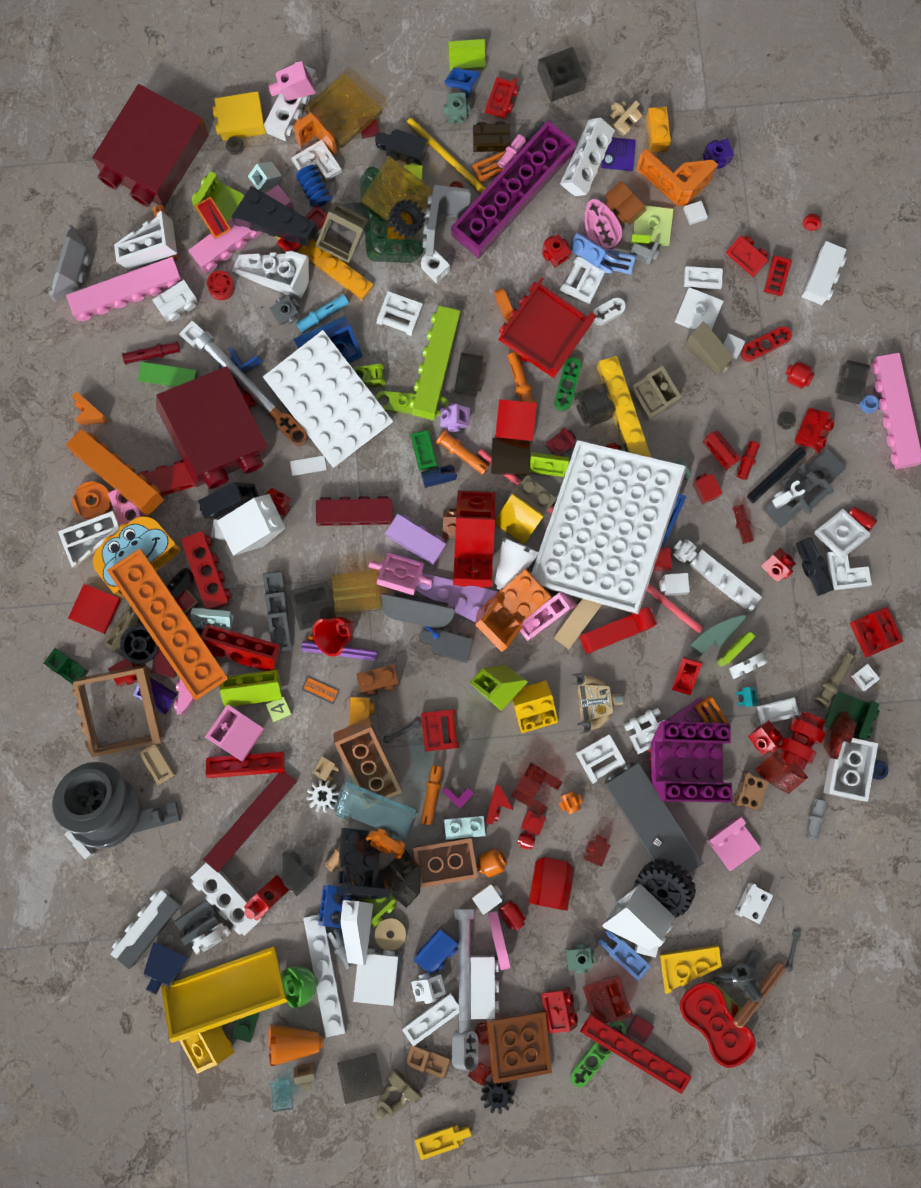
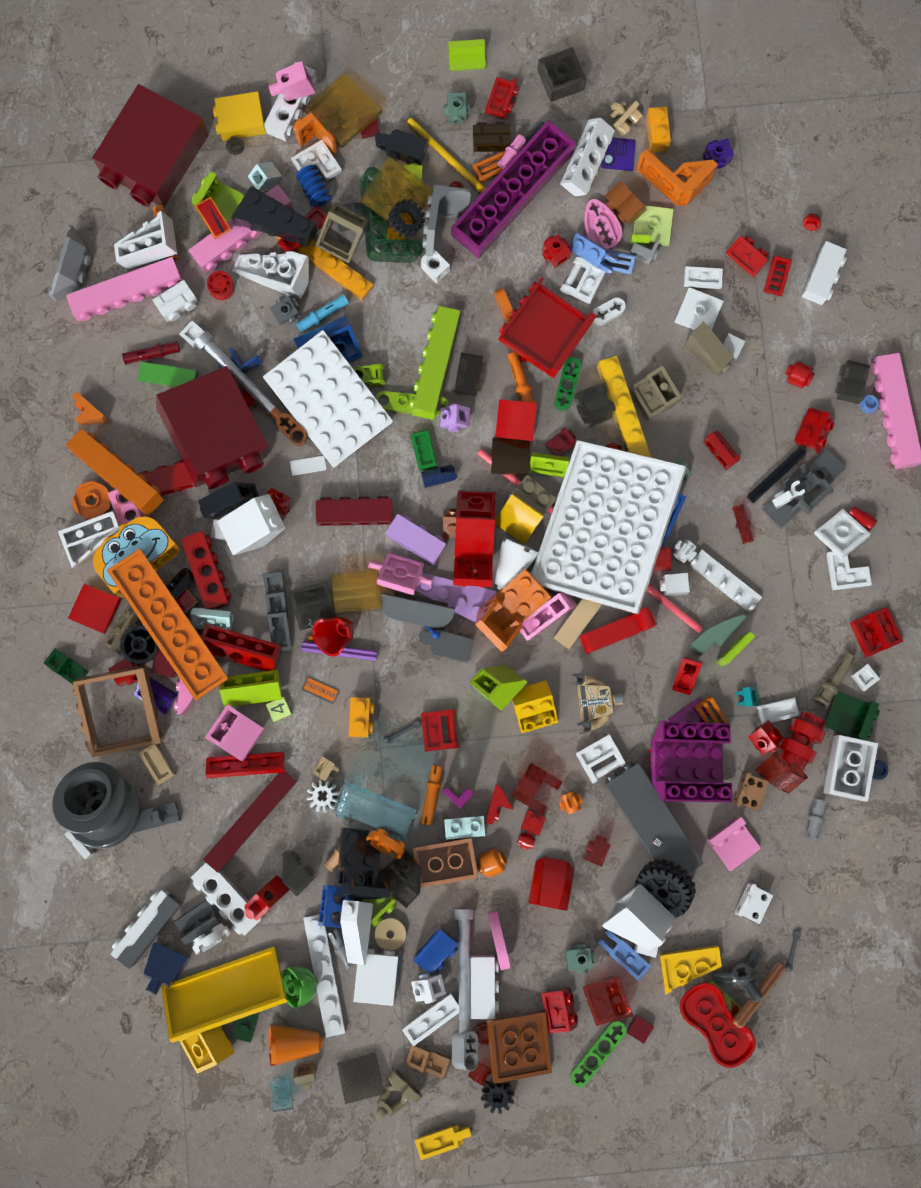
nougat brick [333,718,402,808] -> none
dark orange brick [356,665,399,696] -> none
white plate [376,291,423,336] -> none
orange pin [436,430,490,475] -> none
blue slope [444,68,480,99] -> none
white brick [472,883,503,915] -> none
red brick [498,900,526,931] -> none
red tile [580,1014,692,1094] -> none
white plate [623,708,665,754] -> none
white tile [683,201,708,225] -> none
red brick [693,473,723,505] -> none
white plate [728,652,768,679] -> none
red pin [736,441,761,480] -> none
red beam [740,326,792,362] -> none
brick [761,547,796,582] -> none
clear smoke plate [777,411,796,430] -> none
black piece [795,537,834,596] -> none
clear red slope [823,711,856,760] -> none

